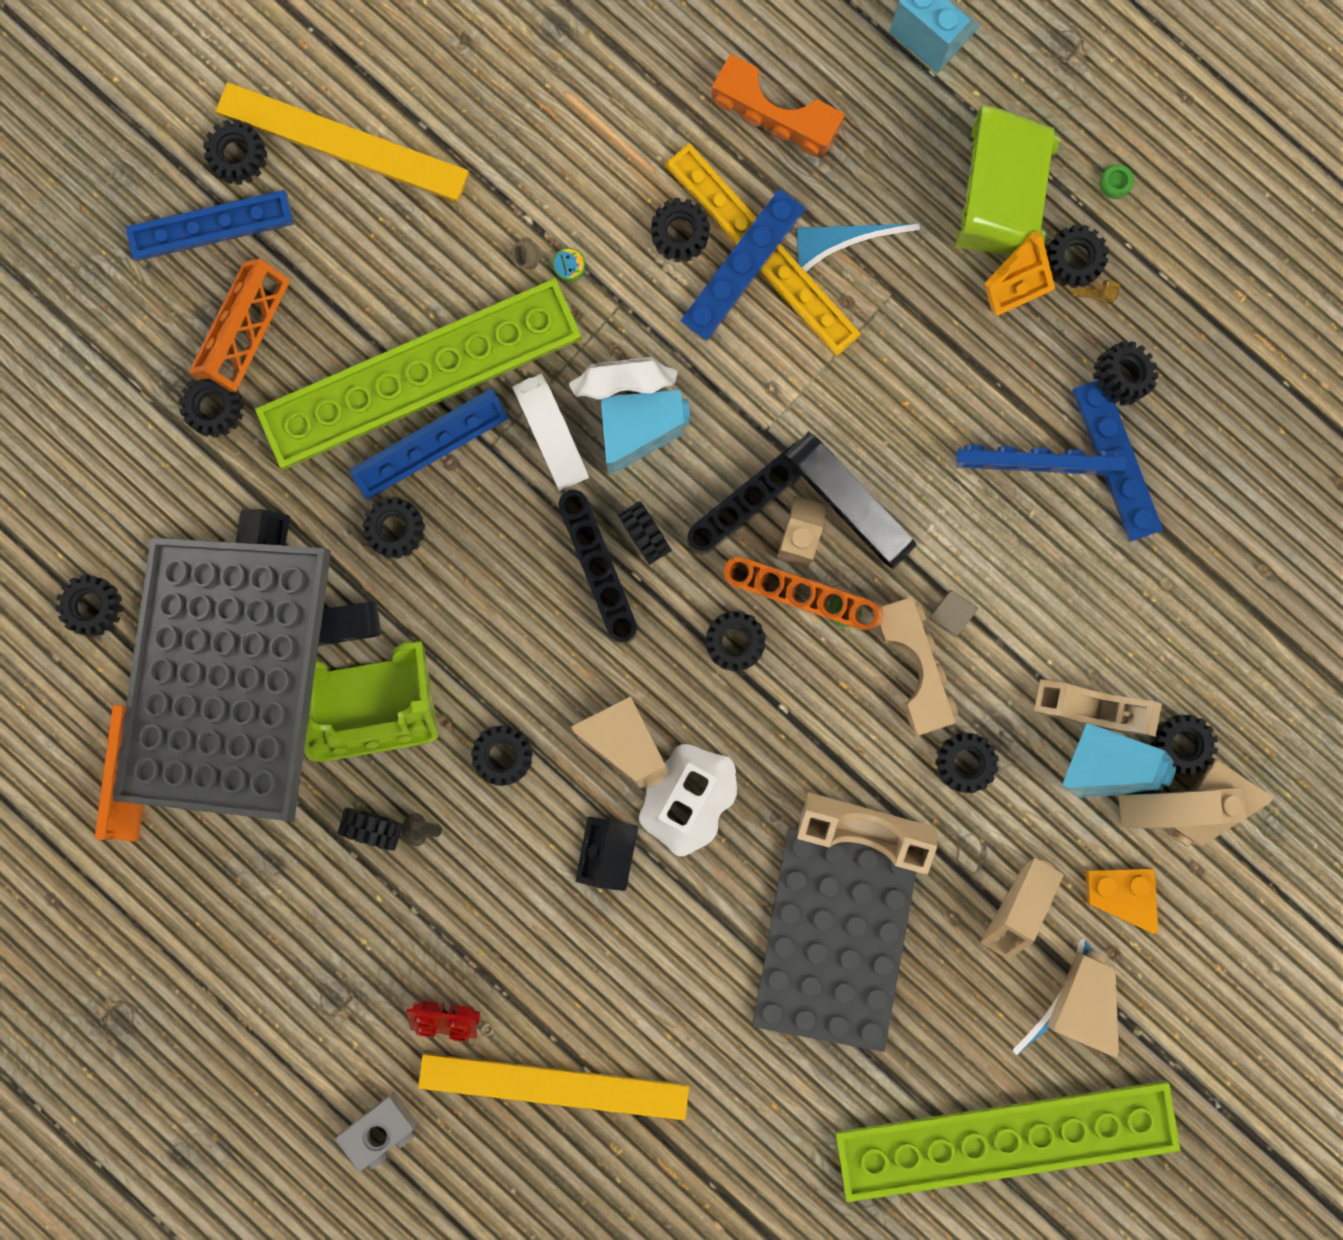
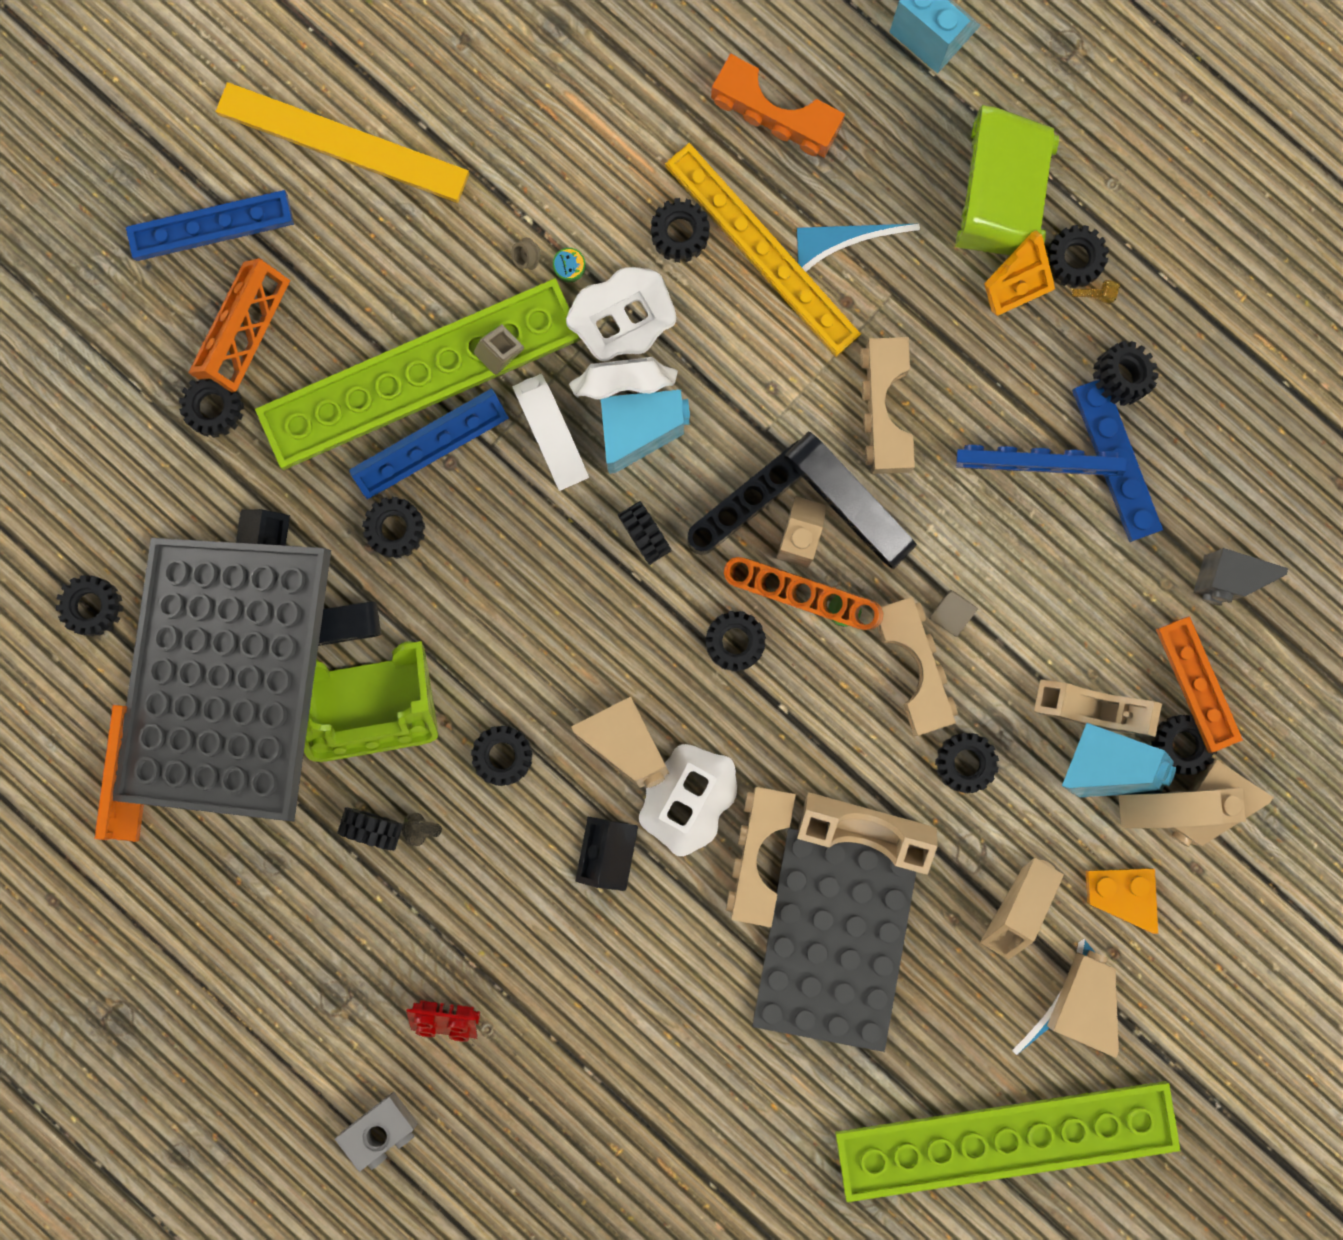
black tyre [203,120,267,185] -> none
yellow tile [418,1053,689,1120] -> none
black beam [558,489,638,644] -> none
blue plate [680,188,806,341] -> none
bright green tile [1099,164,1134,199] -> none
none -> dark tan slope [474,324,525,375]
none -> white piece [566,267,676,362]
none -> tan arch [726,786,796,927]
none -> tan arch [860,337,915,474]
none -> orange fence [1156,616,1243,753]
none -> dark grey slope [1193,548,1289,605]

